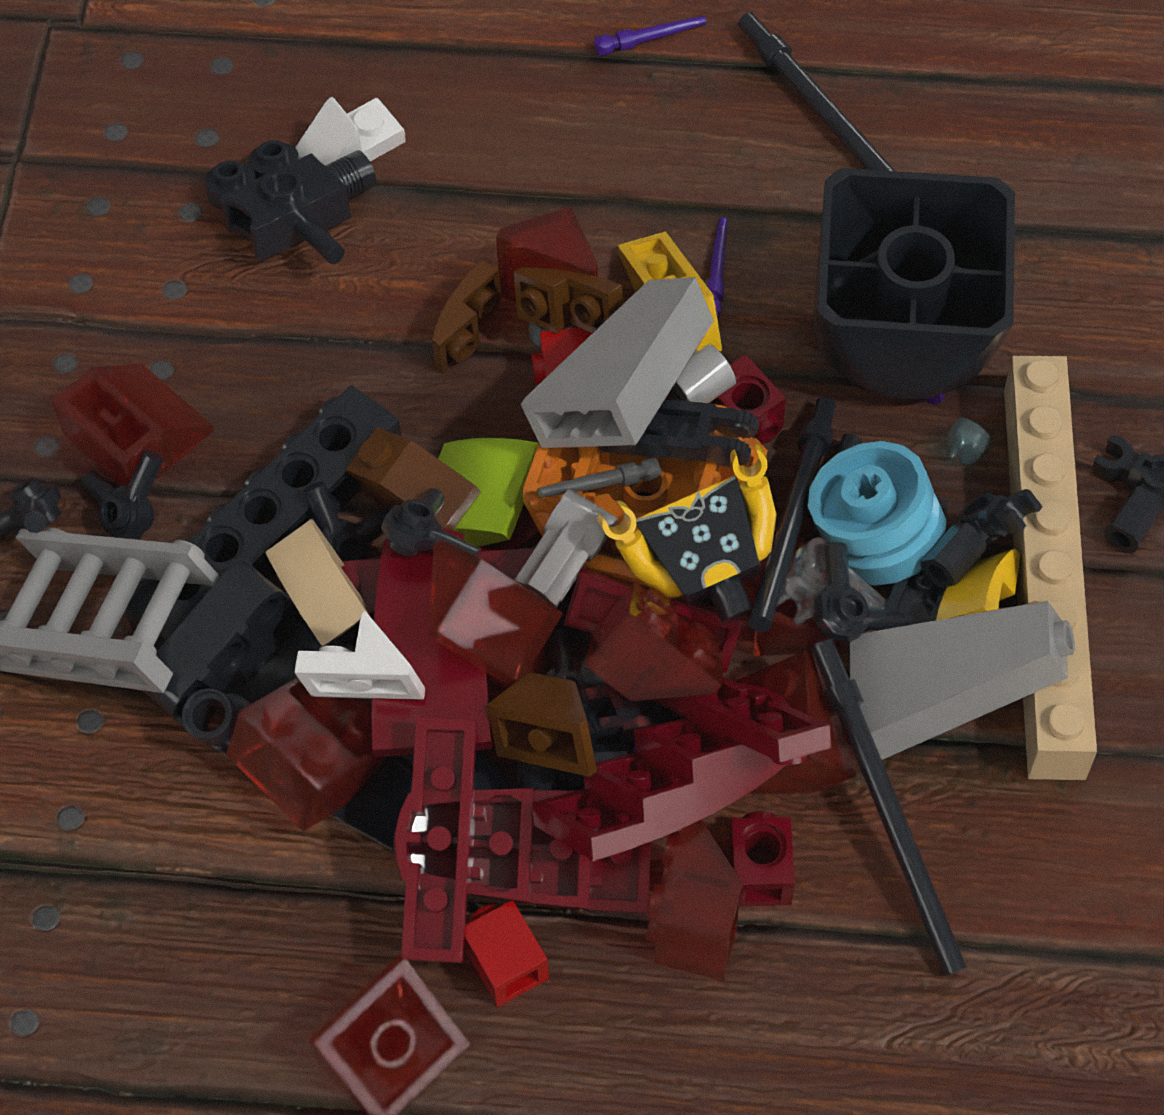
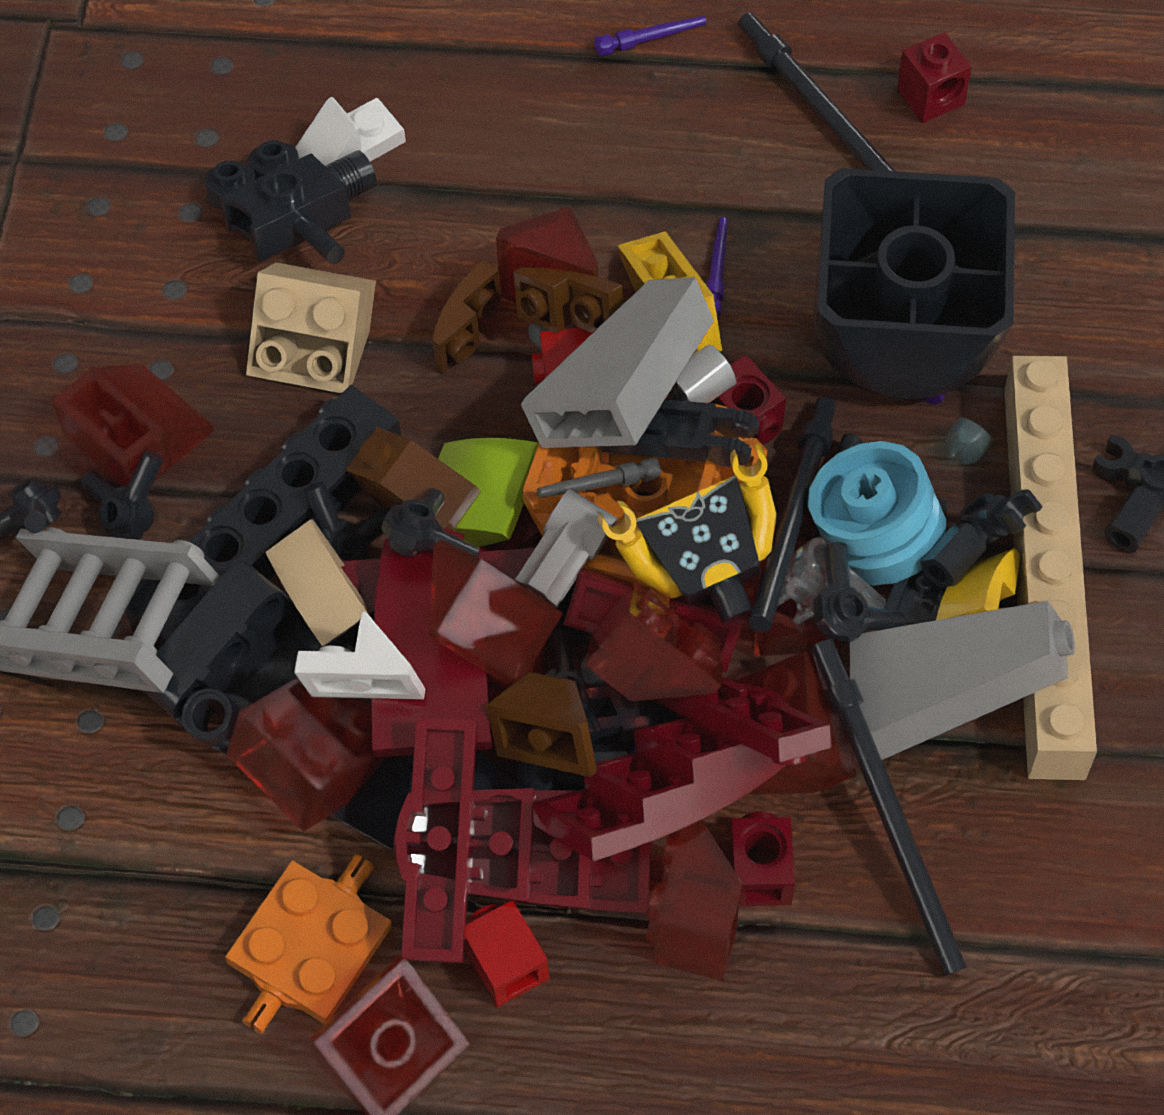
none -> orange plate [225,854,391,1034]
none -> tan slope [246,262,376,393]
none -> dark red brick [897,32,972,123]

